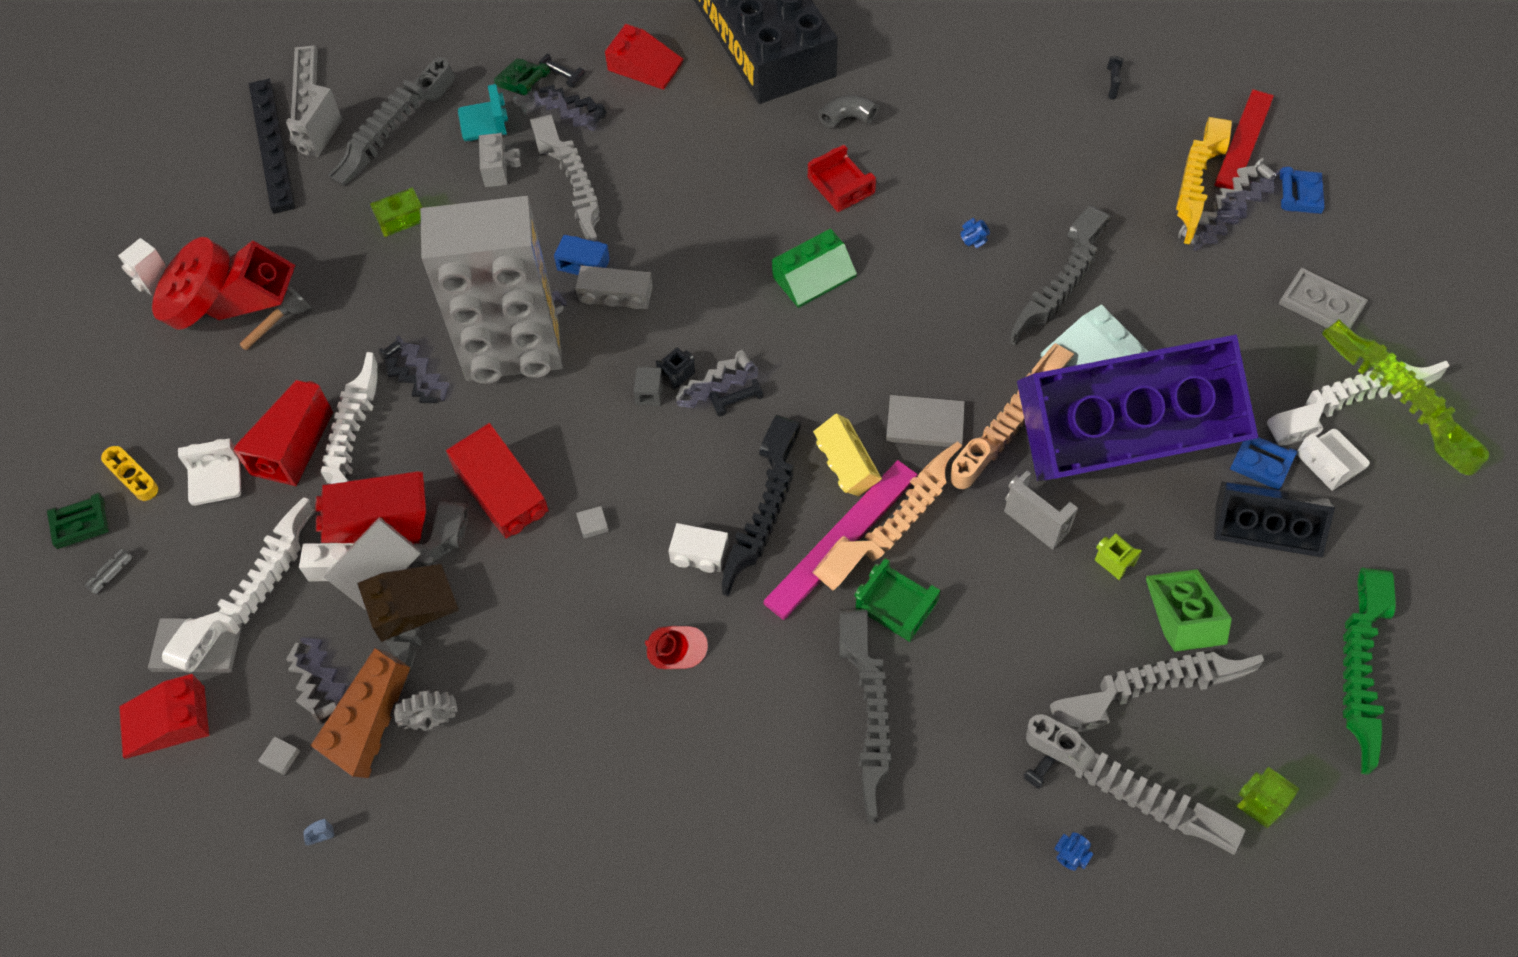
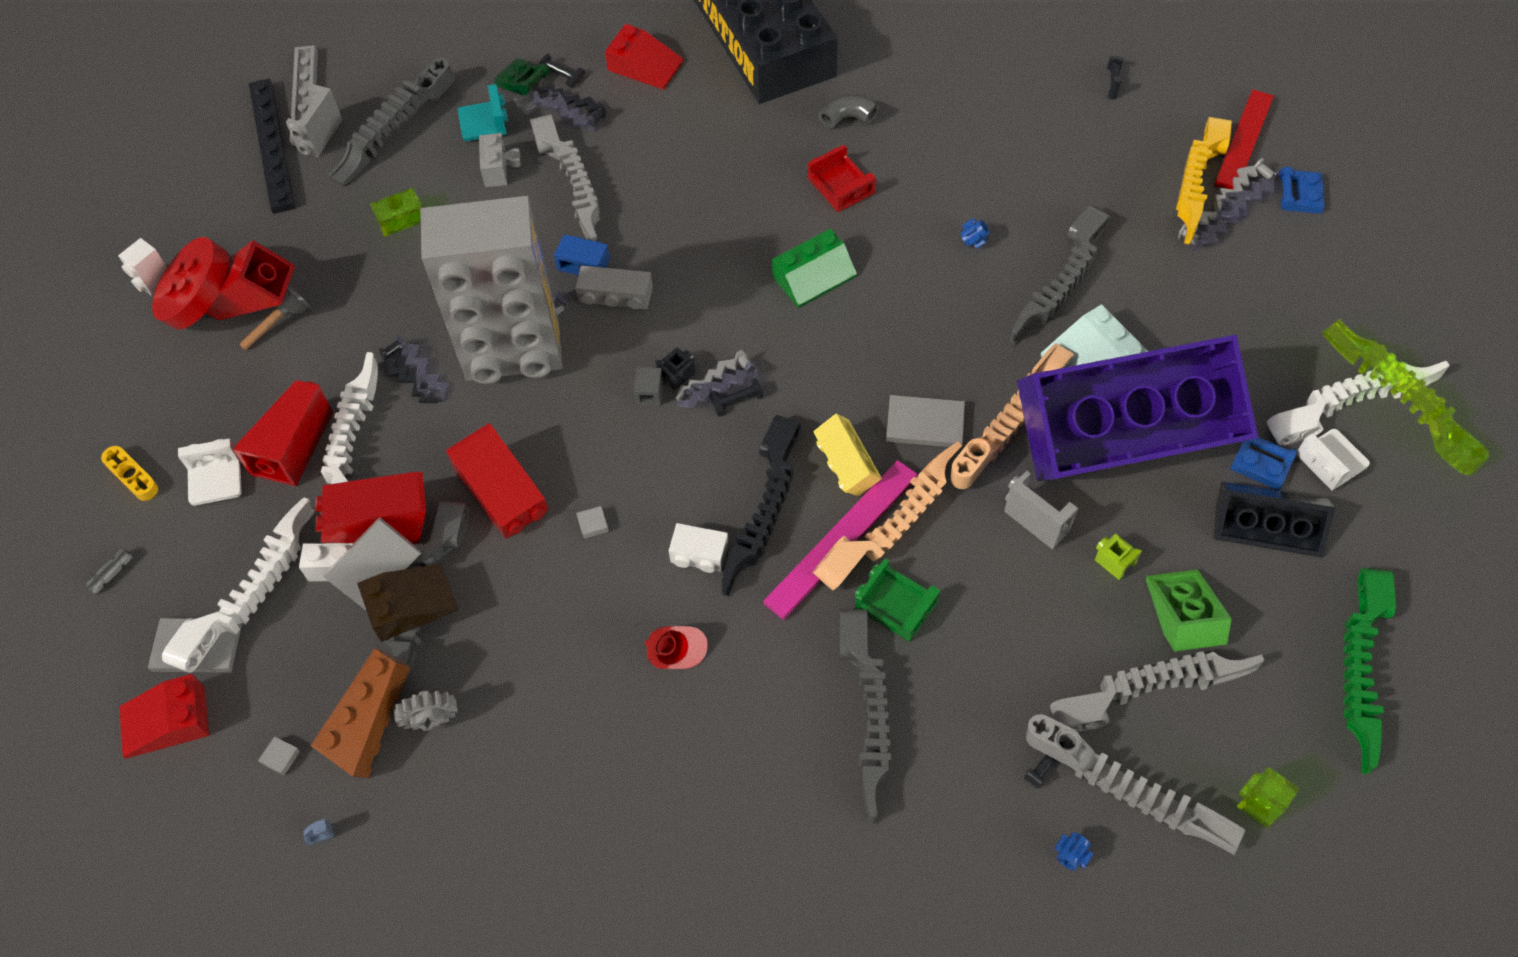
dark green plate [47,492,109,549] -> none
piece [286,637,347,724] -> none
light grey tile [1278,267,1368,337] -> none

